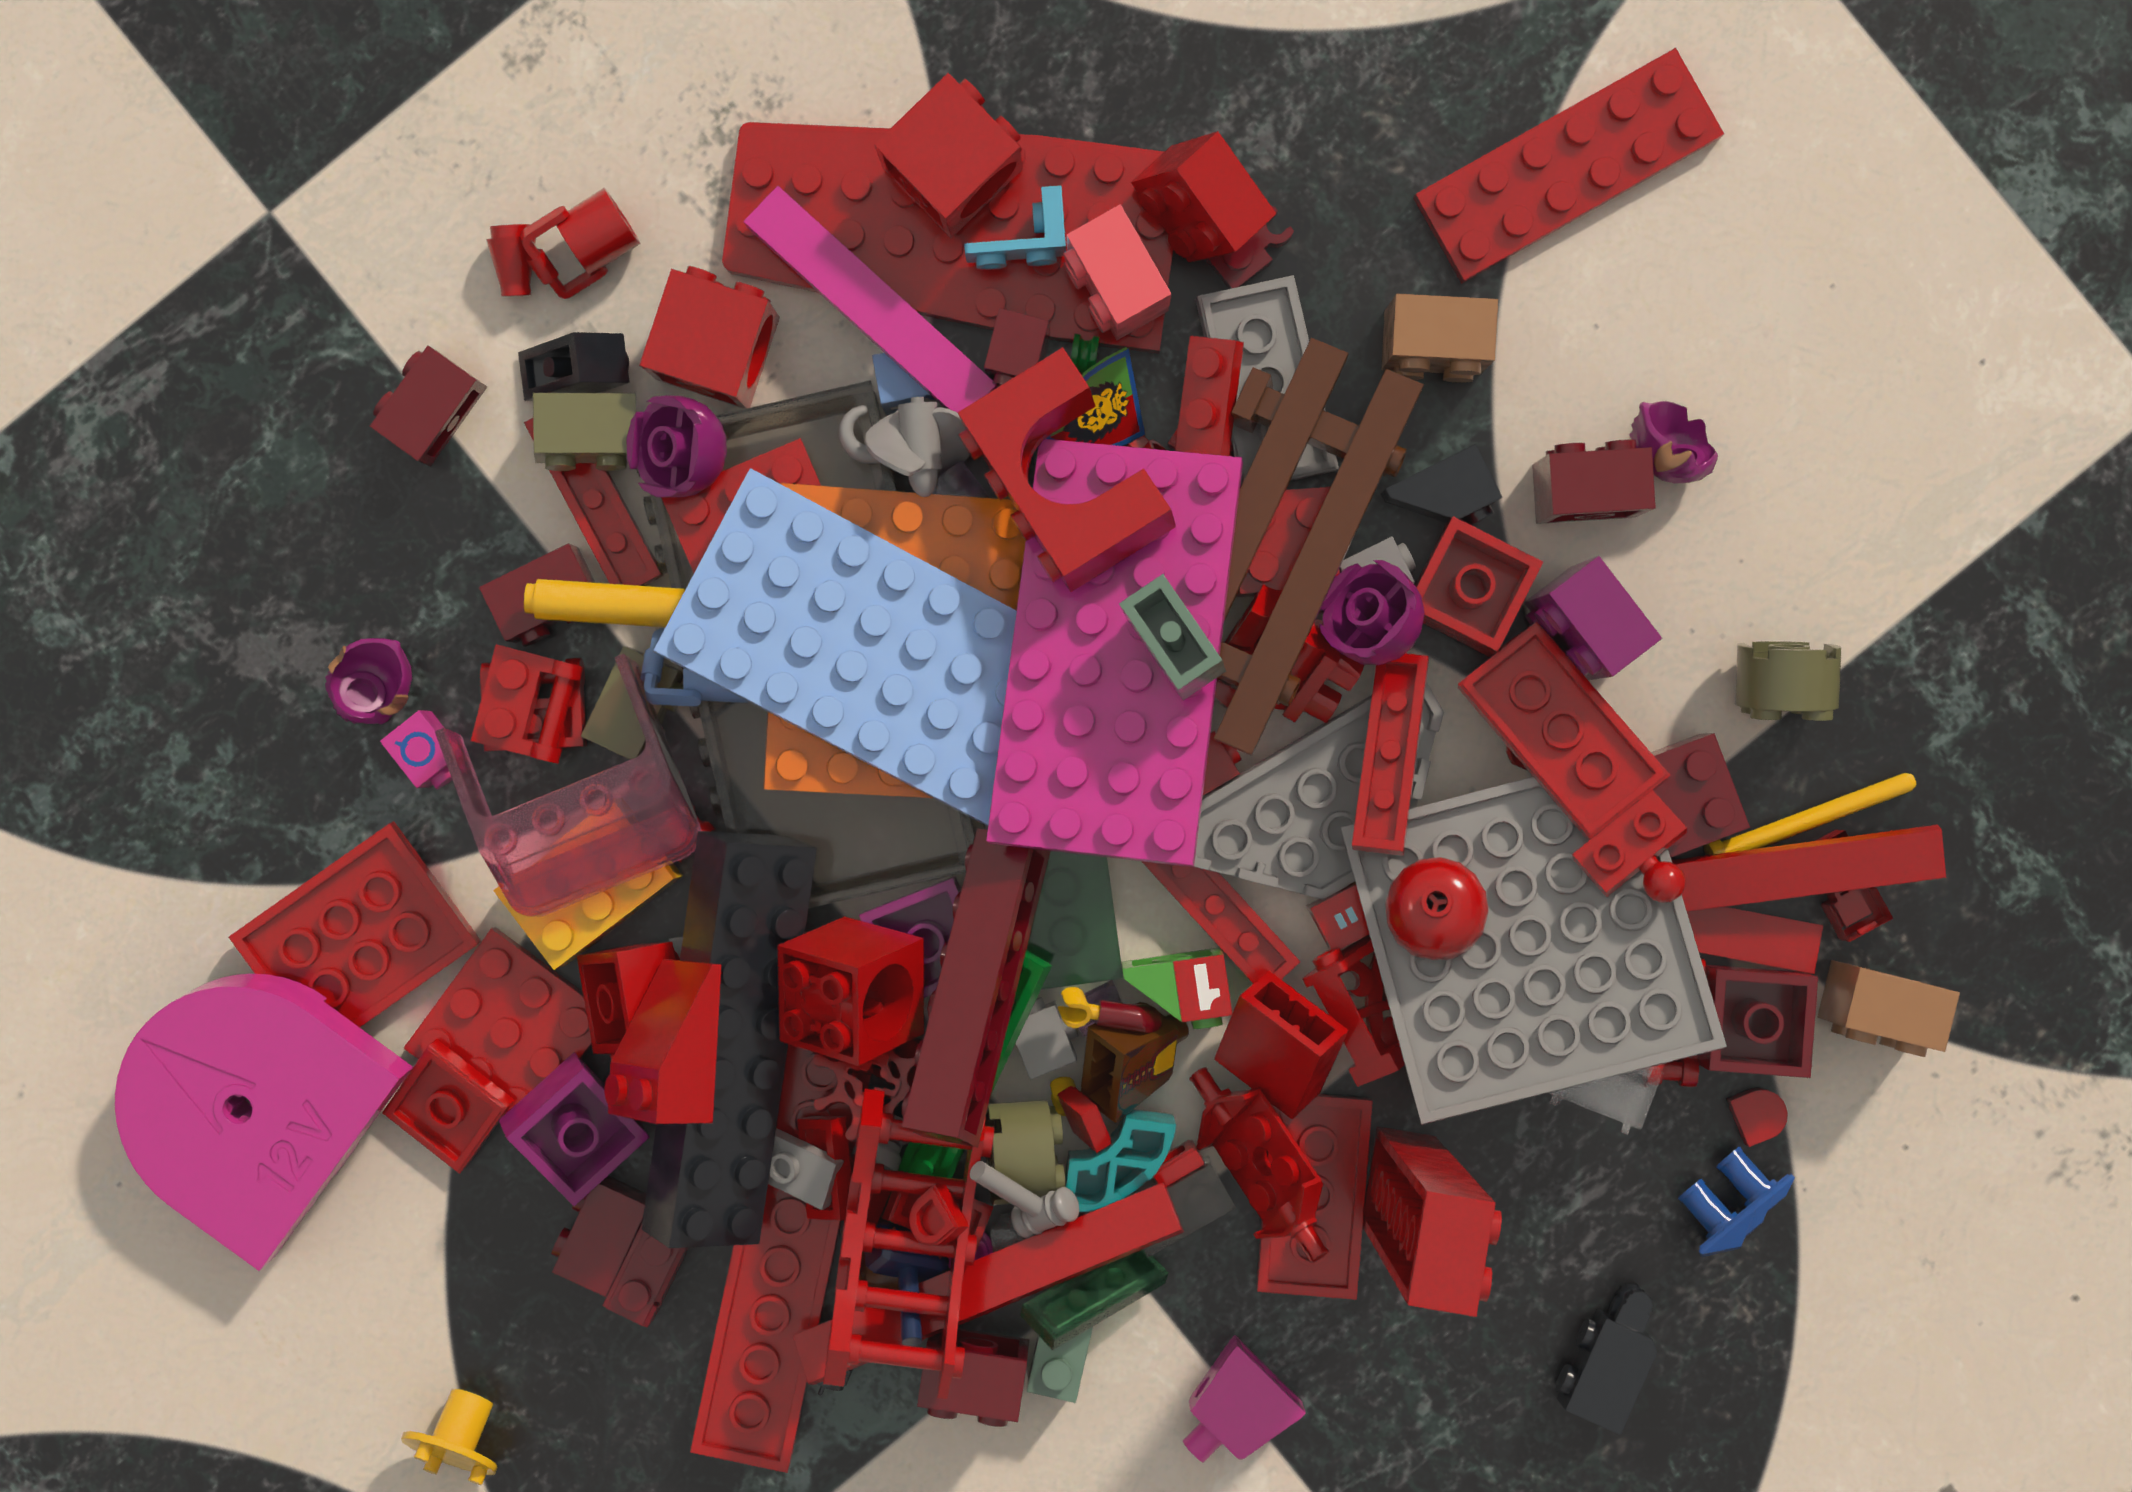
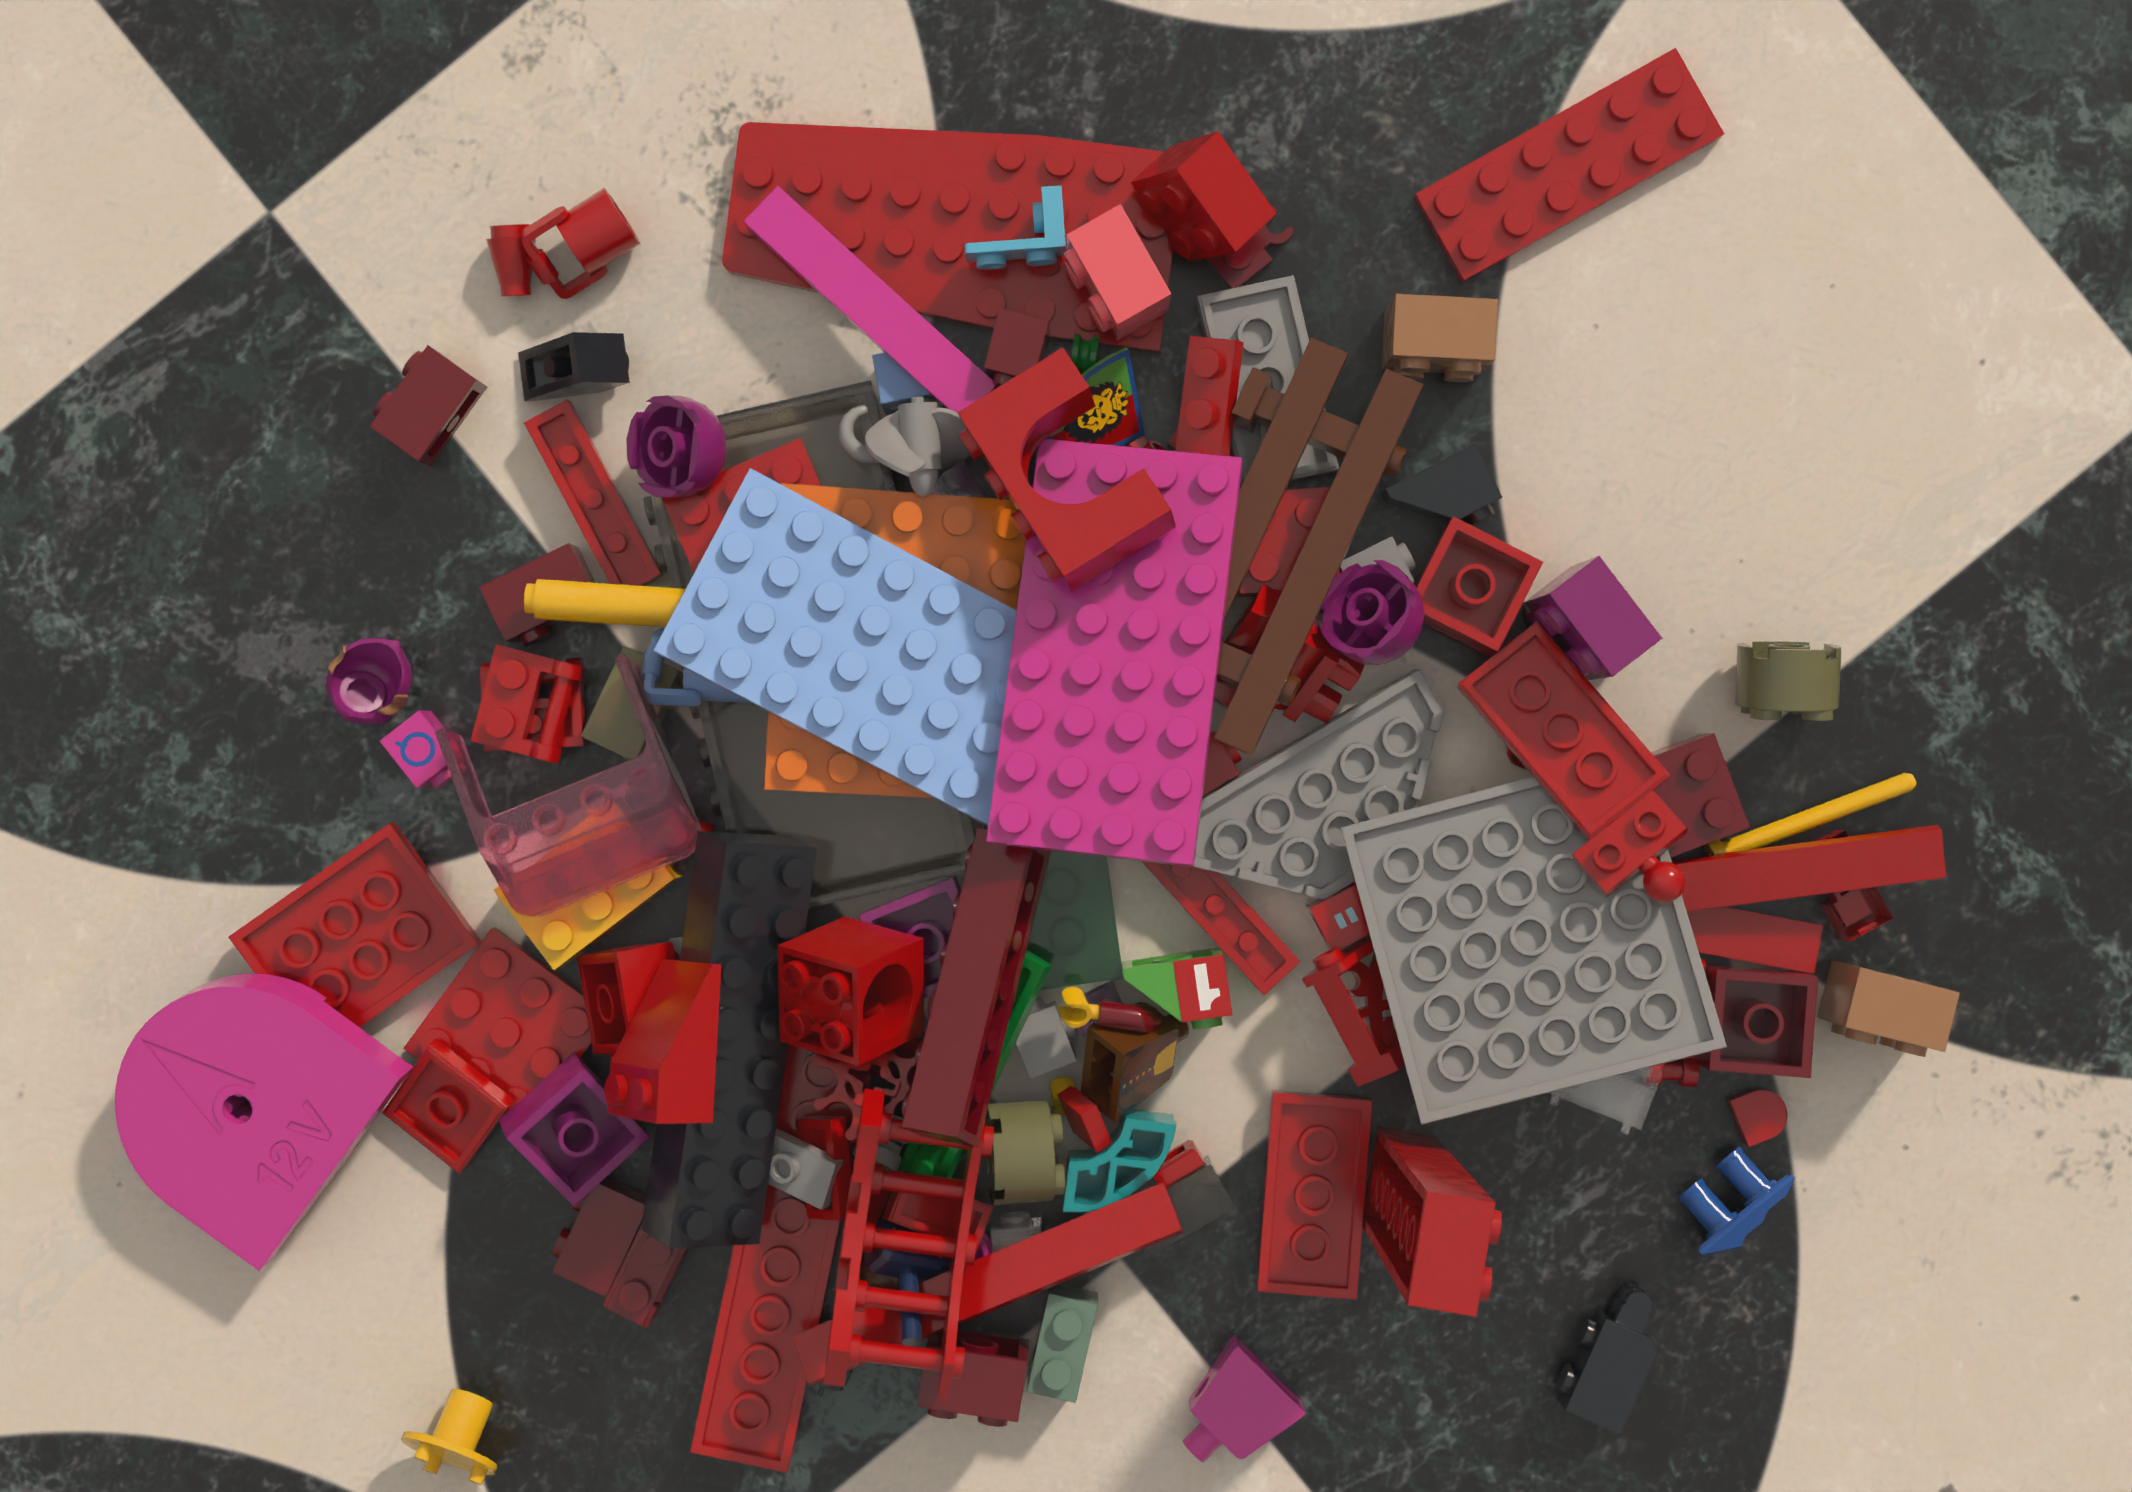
olive brick [533,393,636,471] -> none
red brick [639,266,780,410] -> none
red brick [874,72,1023,238] -> none
red tile [909,1183,969,1246] -> none
light grey piece [970,1161,1079,1238] -> none
clear green tile [1020,1249,1169,1350] -> none
sand green brick [1119,574,1226,700] -> none
red plate [1189,1067,1329,1263] -> none
red brick [1214,970,1349,1120] -> none
red plate [1352,653,1429,856] -> none
red cylinder [1385,857,1489,960] -> none
dark red brick [1532,440,1656,524] -> none
magenta hair [1629,401,1718,484] -> none

